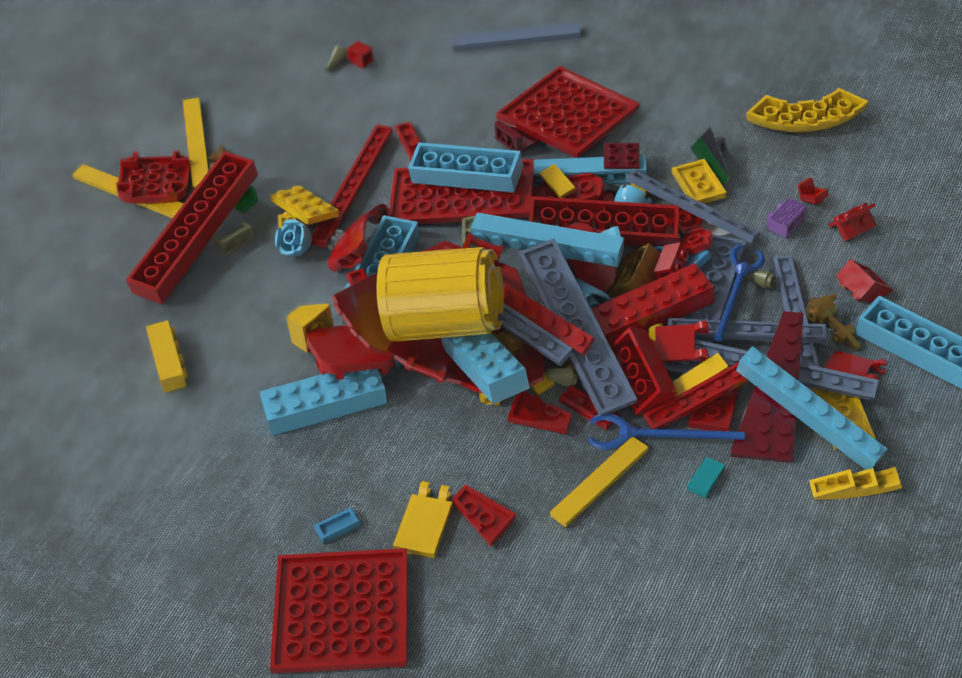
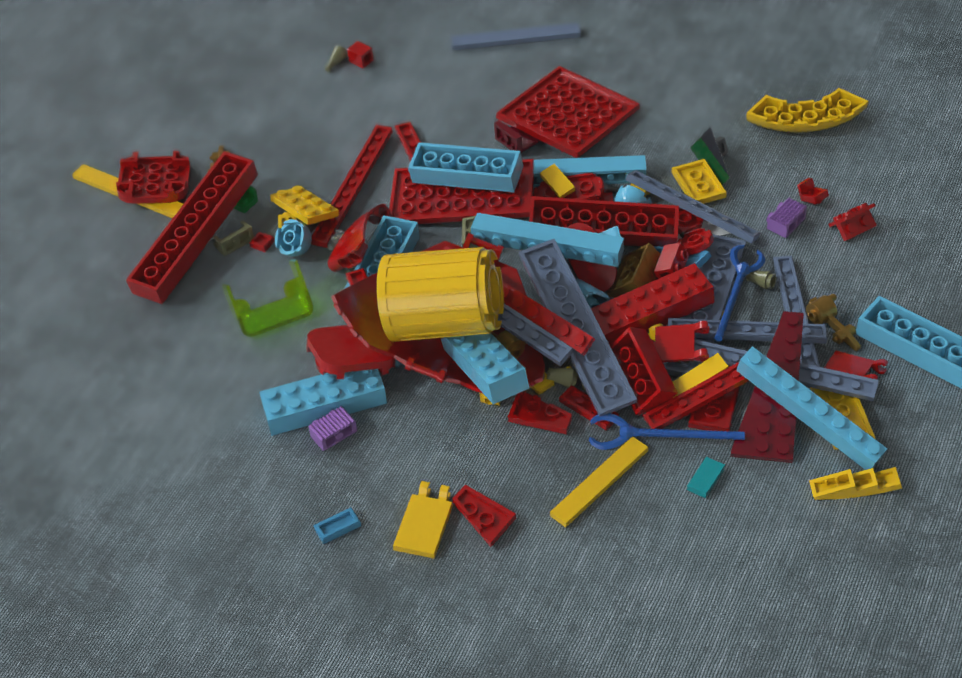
yellow brick [146,320,188,393] -> none
yellow tile [183,97,208,191] -> none
red plate [270,548,408,674] -> none
yellow slope [286,303,334,353] -> none
dark red bracket [604,143,640,169] -> none
red slope [836,259,893,303] -> none
none -> clear neon green windscreen [222,259,314,337]
none -> red tile [249,231,275,252]
none -> medium lavender brick [308,406,357,451]

